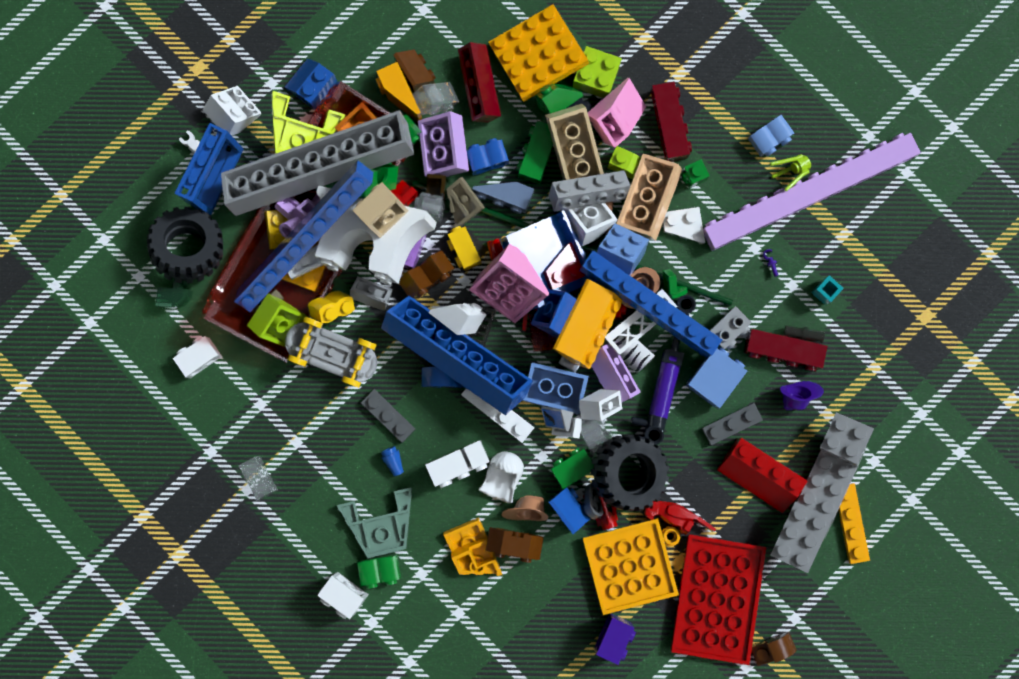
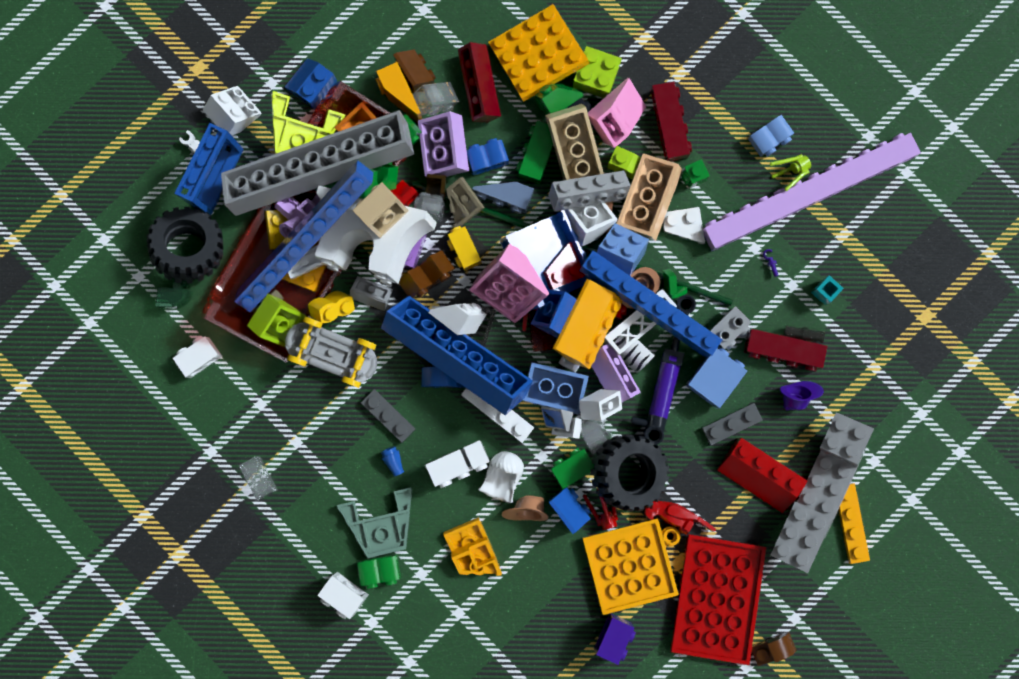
reddish brown brick [486,527,544,563] -> none
red plate [487,239,503,261] -> none
dark grey plate [584,483,604,519] -> none

